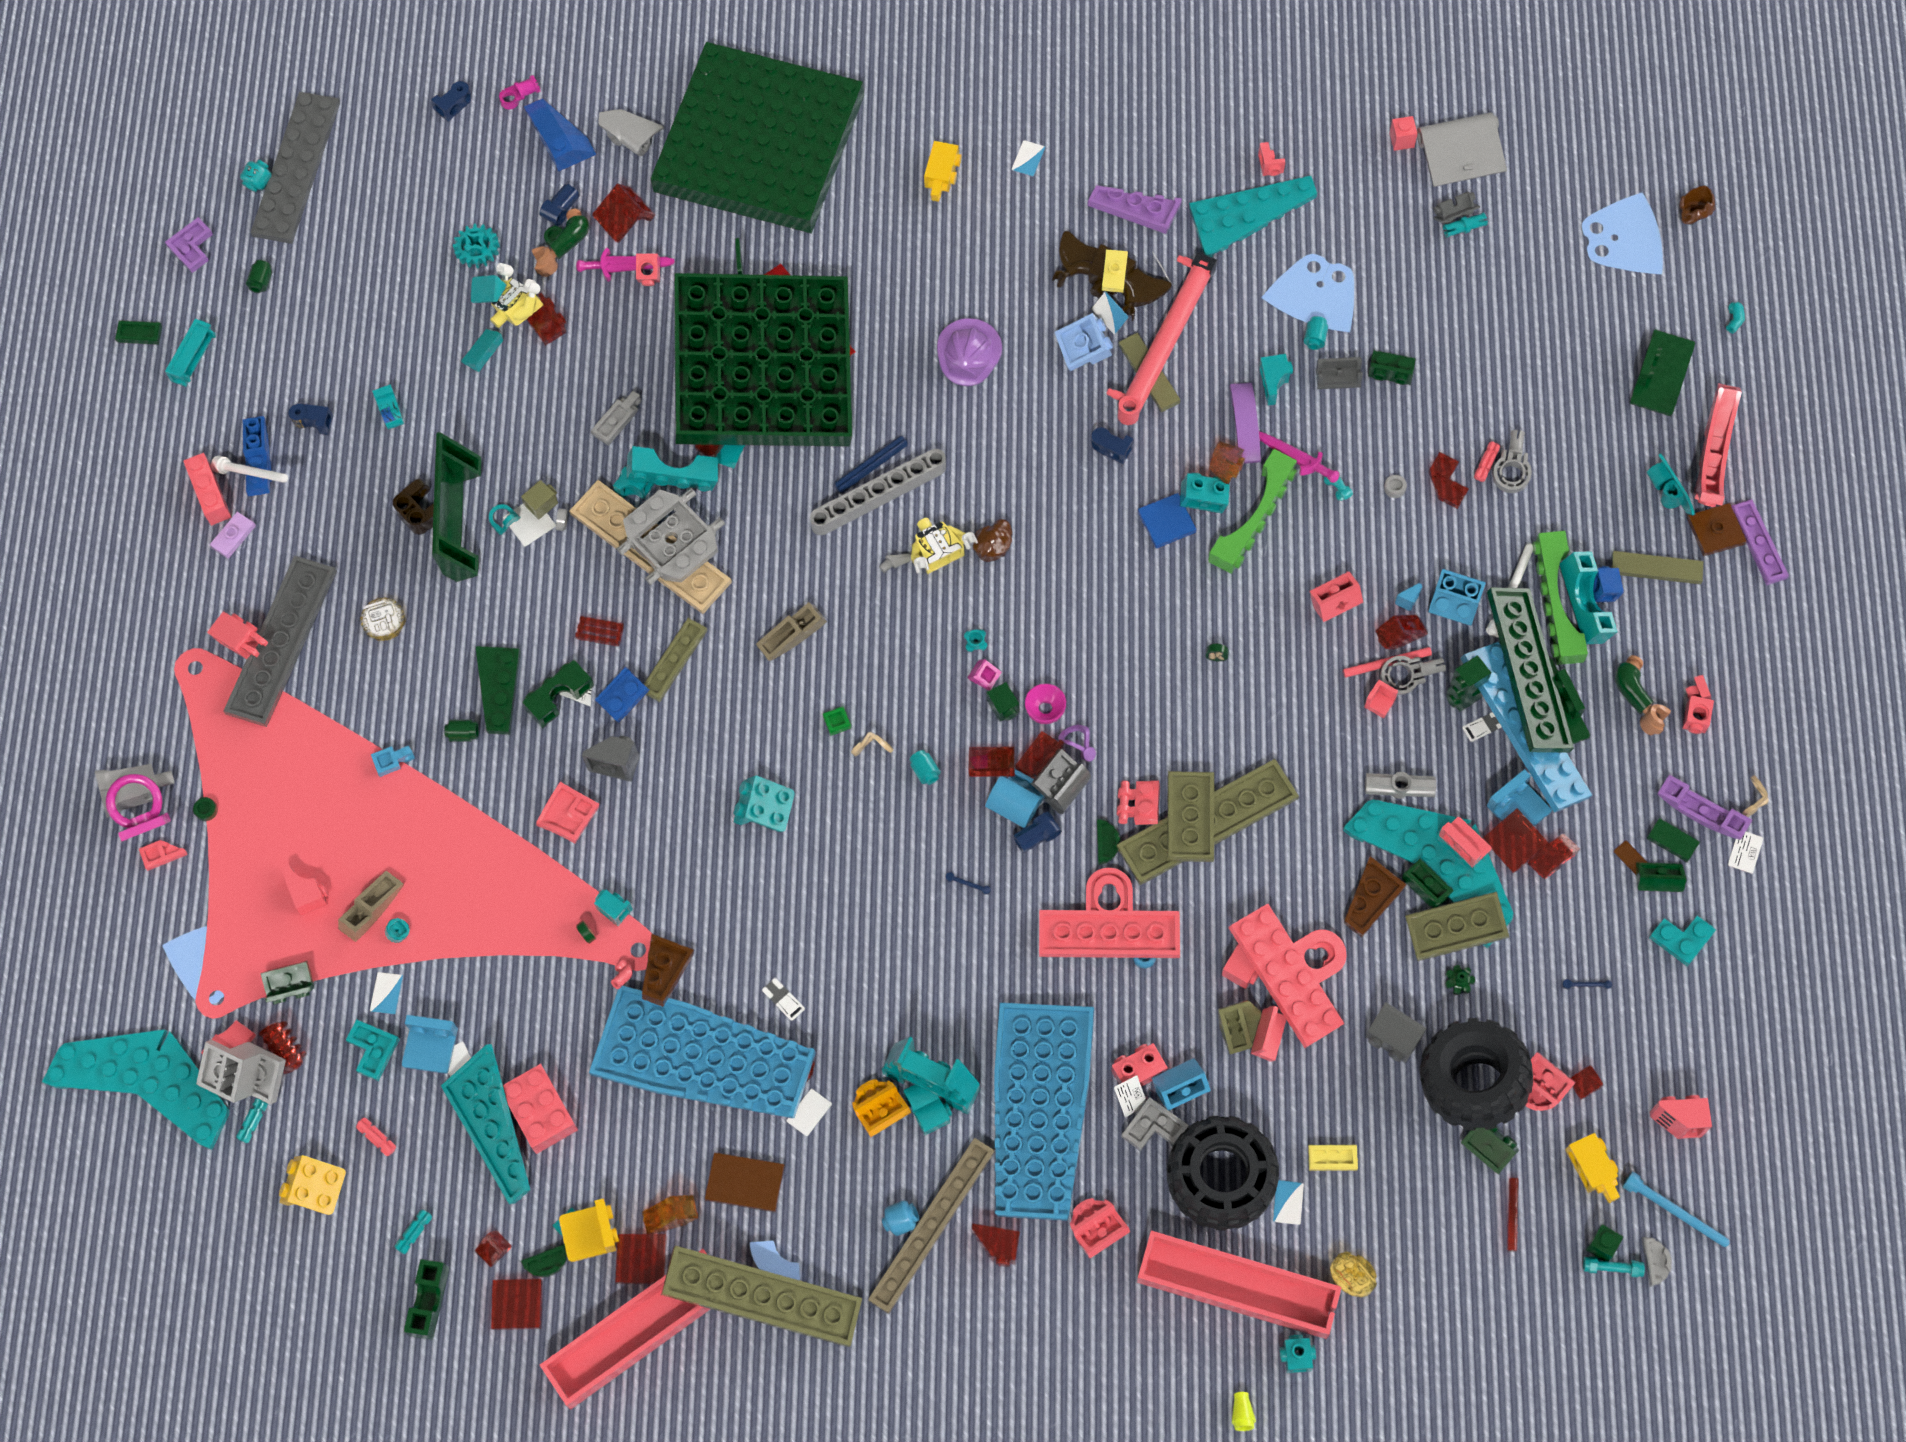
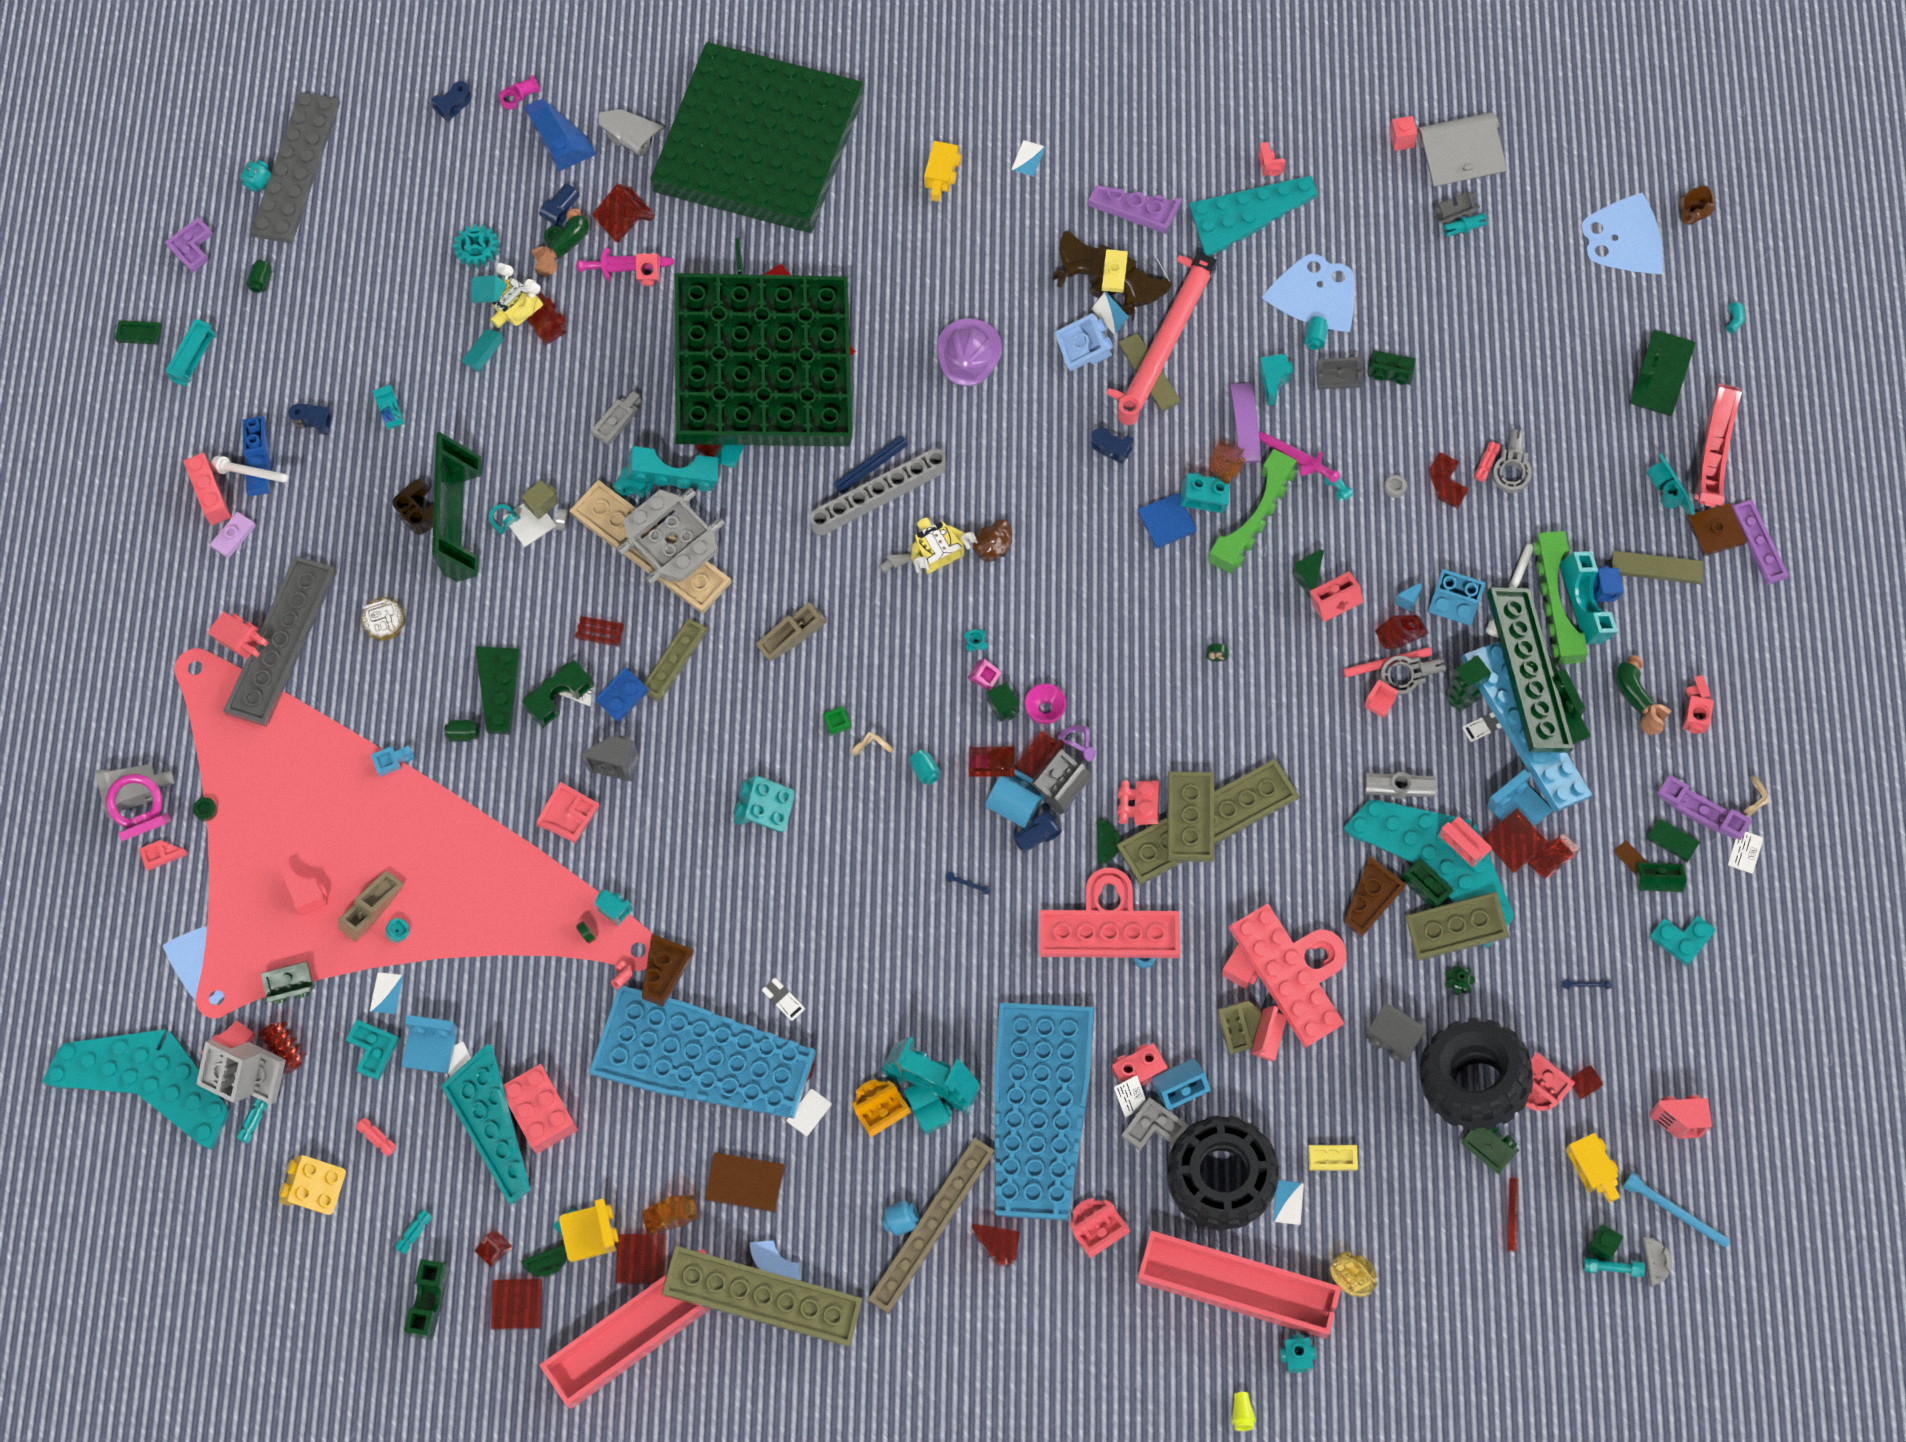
none -> dark green slope [1292,549,1324,598]

